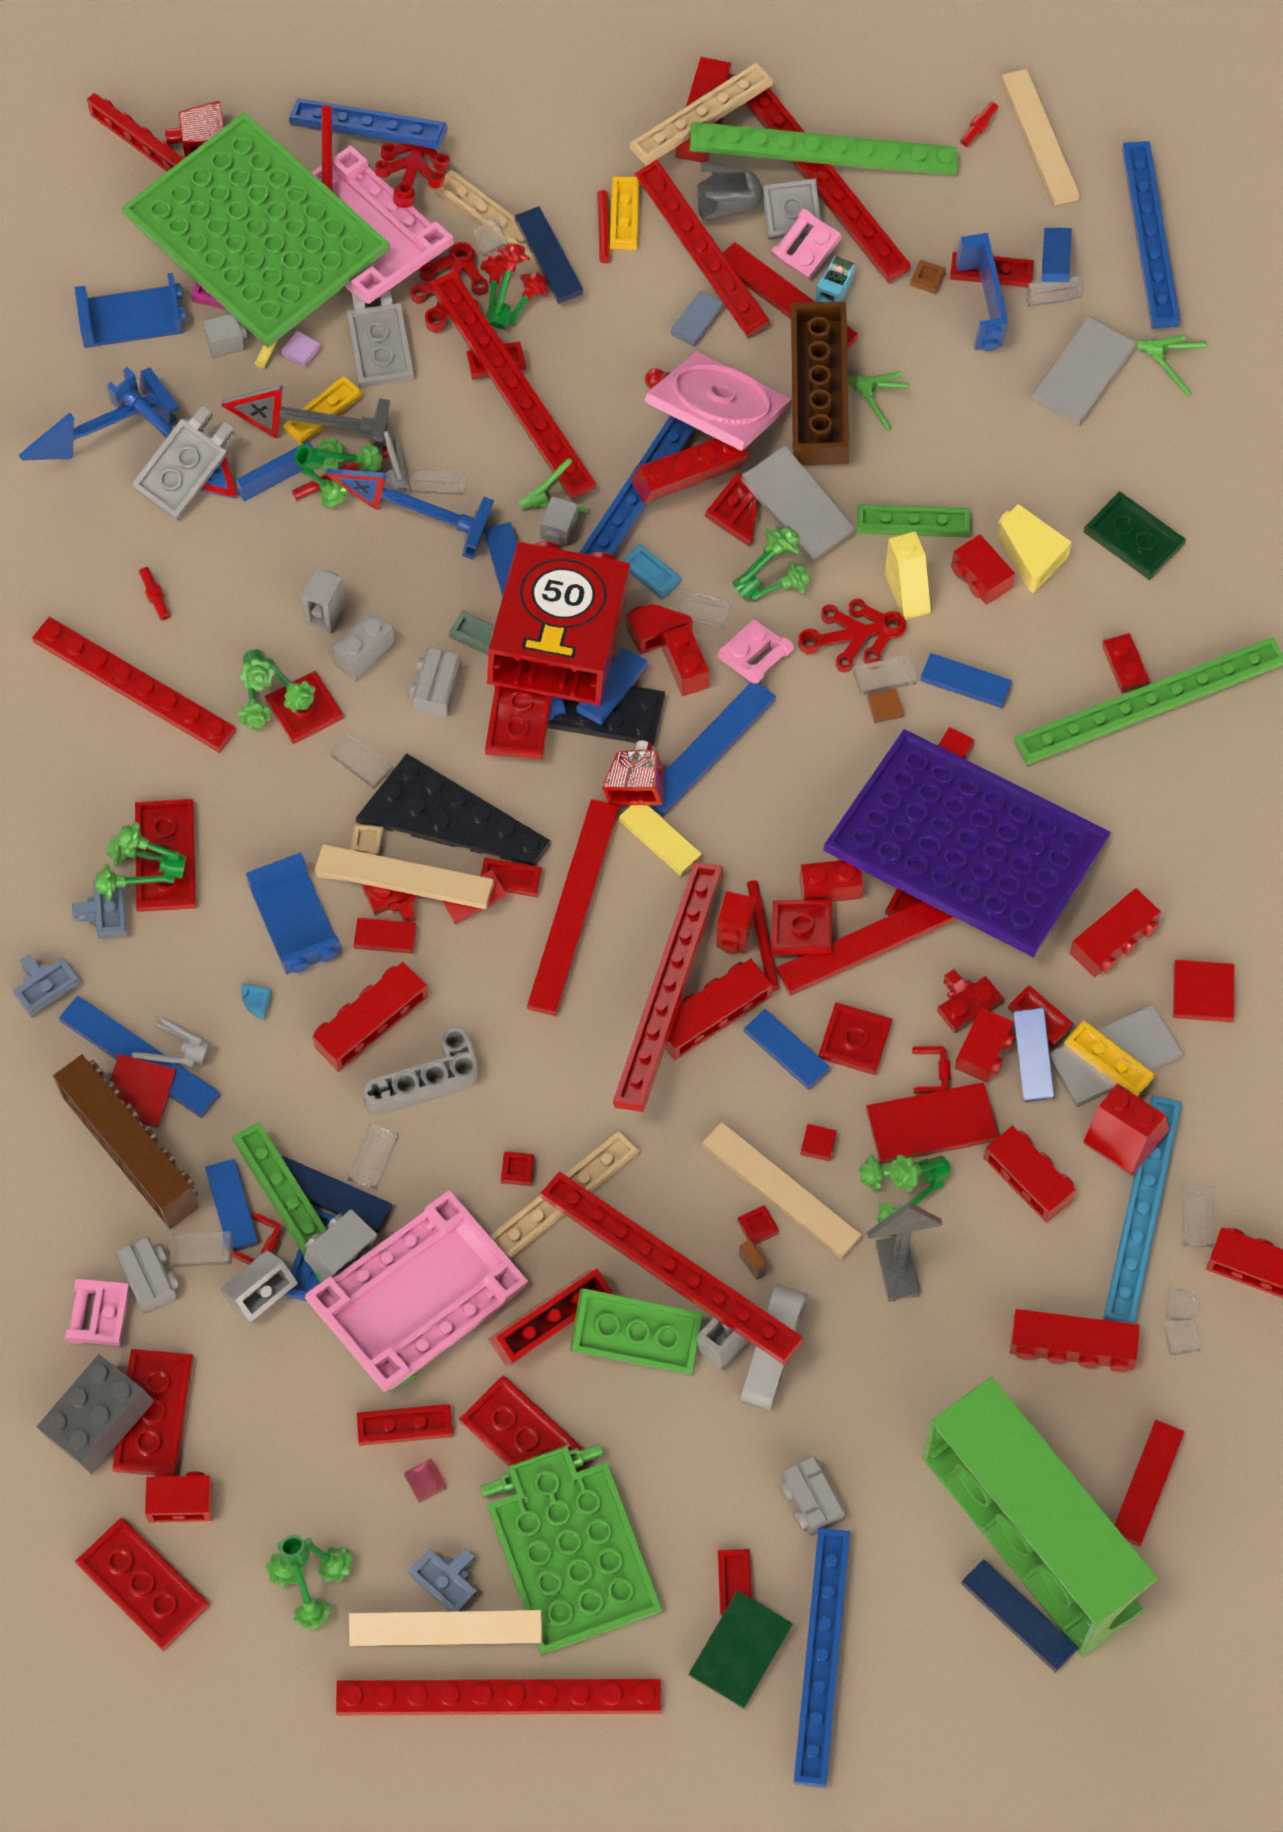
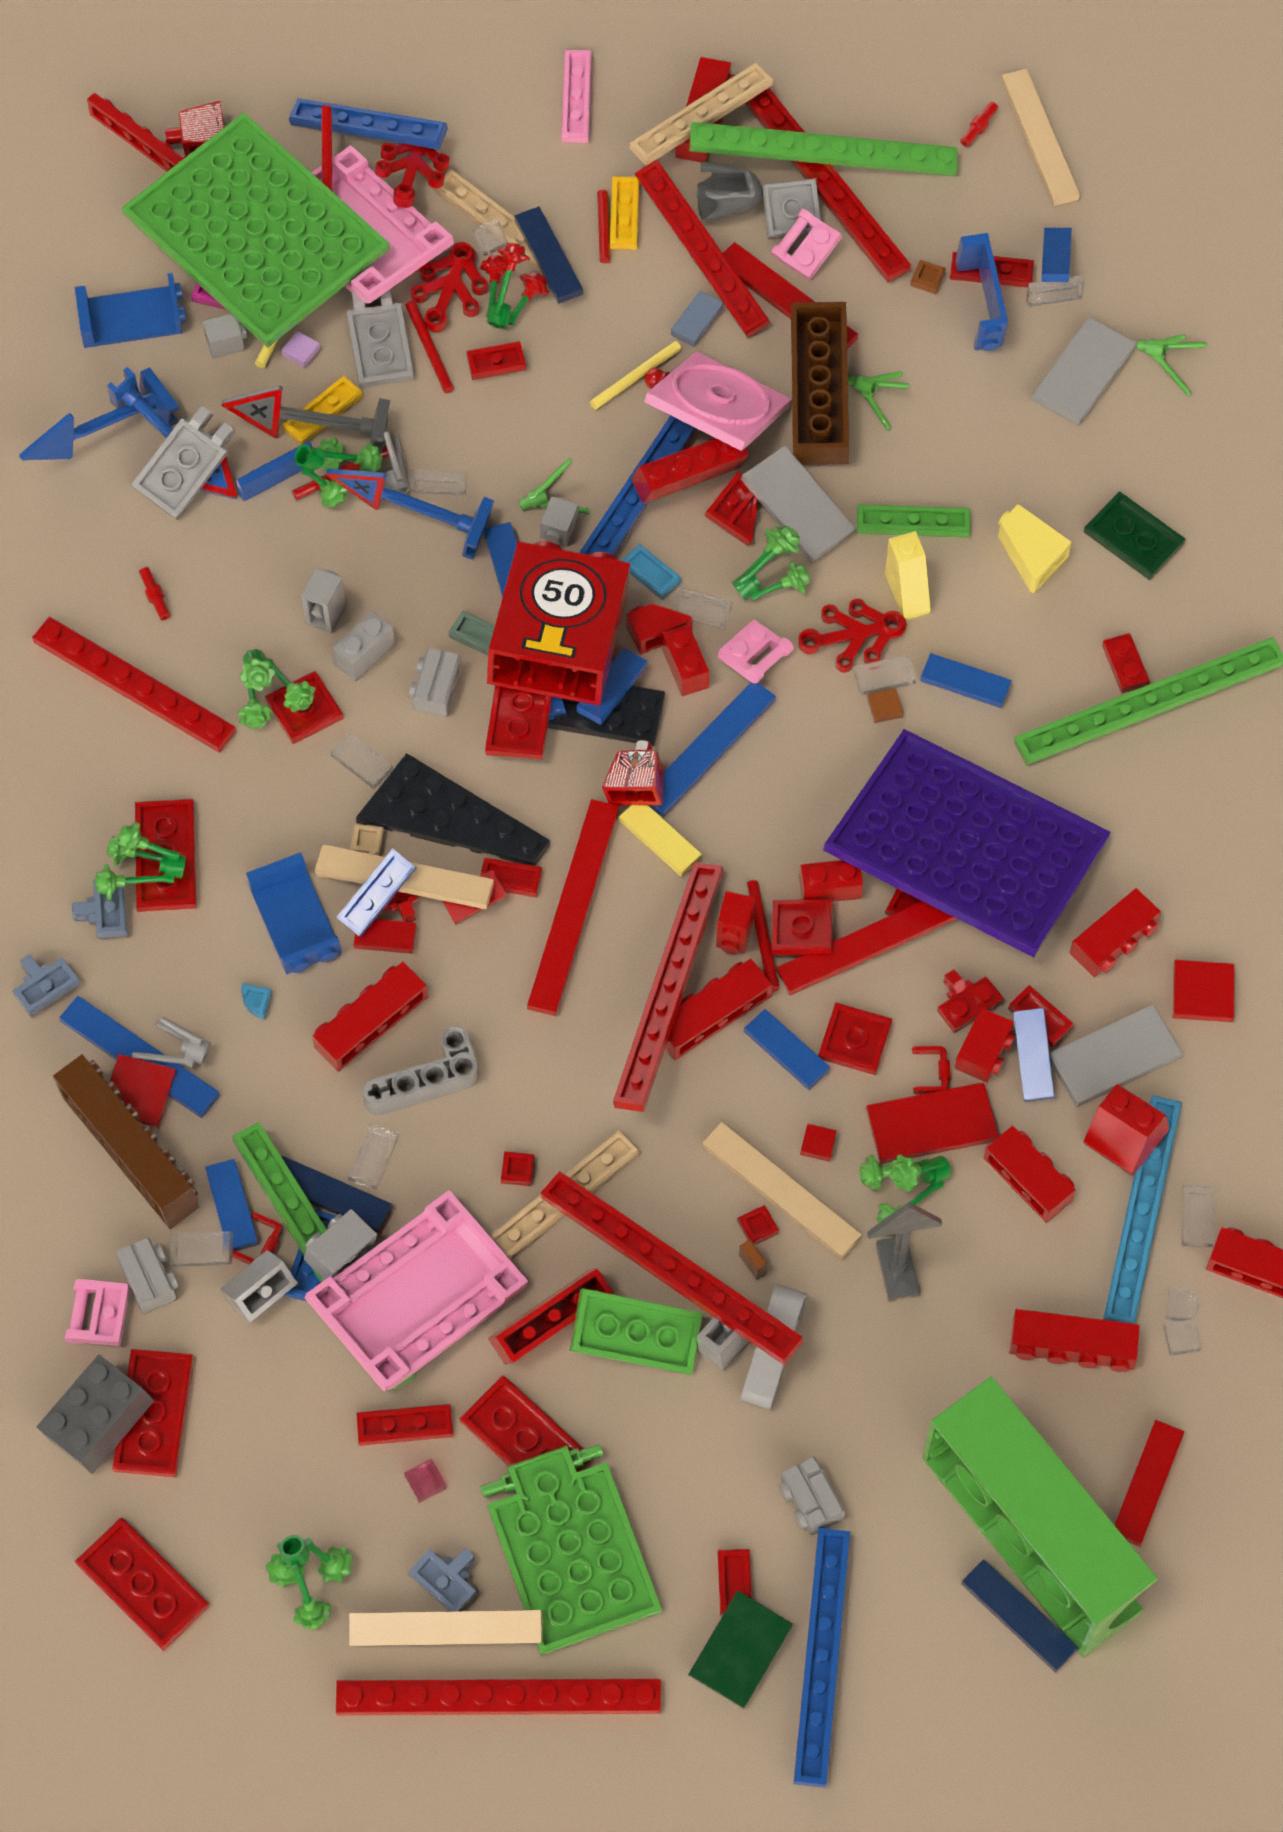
red brick [145,1471,213,1523] -> none
red plate [430,271,596,501] -> none
leg [815,256,856,302] -> none
red tile [938,727,975,759] -> none
red brick [951,534,1016,605] -> none
yellow tile [1064,1020,1155,1097] -> none
blue plate [1122,141,1180,329] -> none
none -> tile [336,848,417,937]
none -> red bar [405,300,454,394]
none -> bright pink tile [562,50,591,143]
none -> light yellow bar [590,341,681,410]

